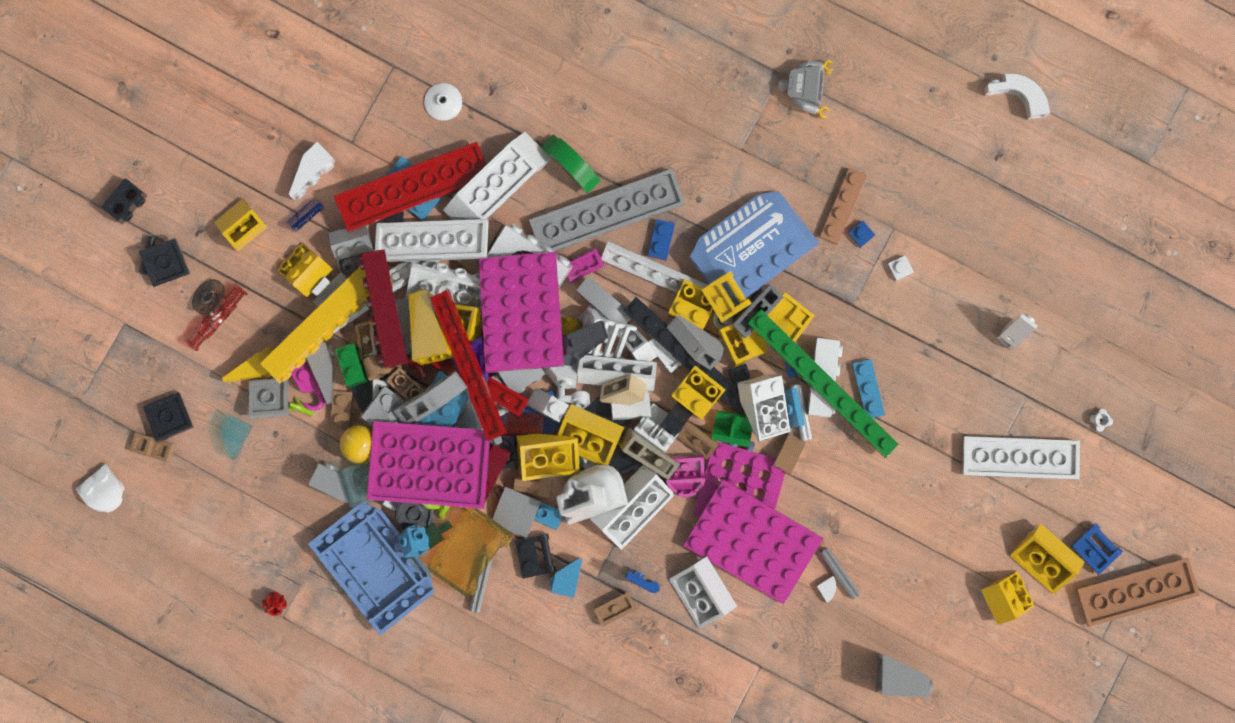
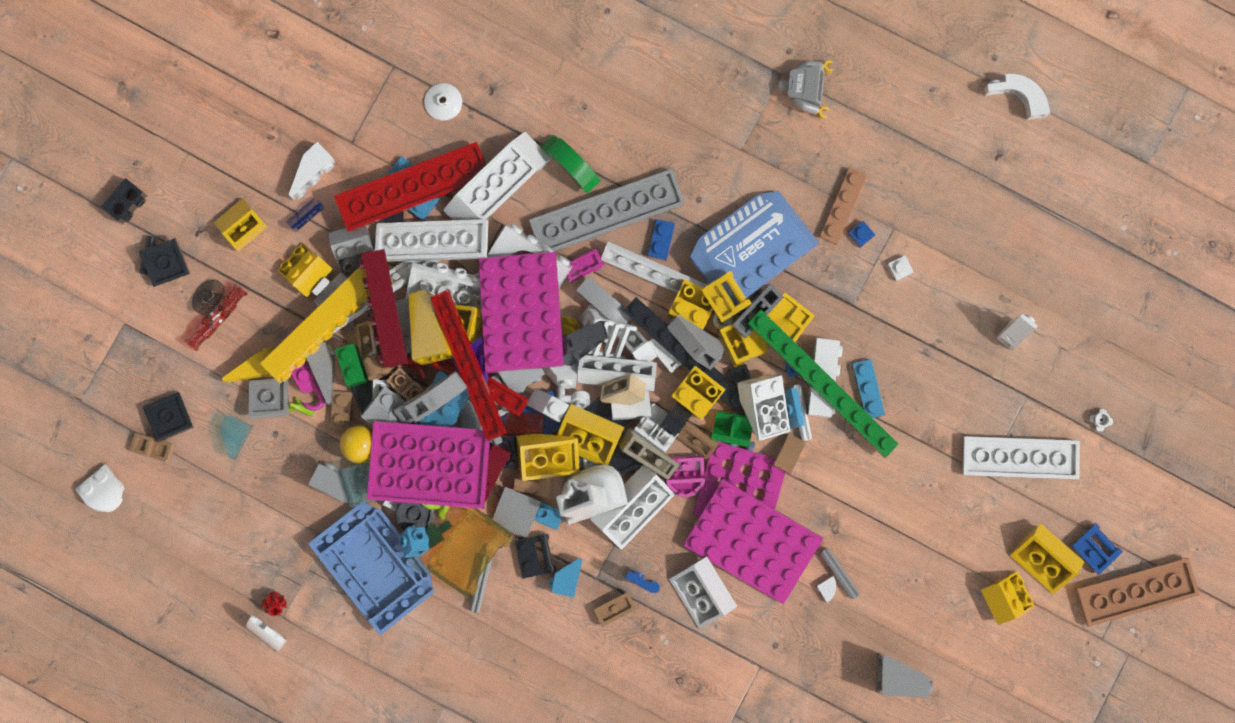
none -> white slope [246,615,287,652]

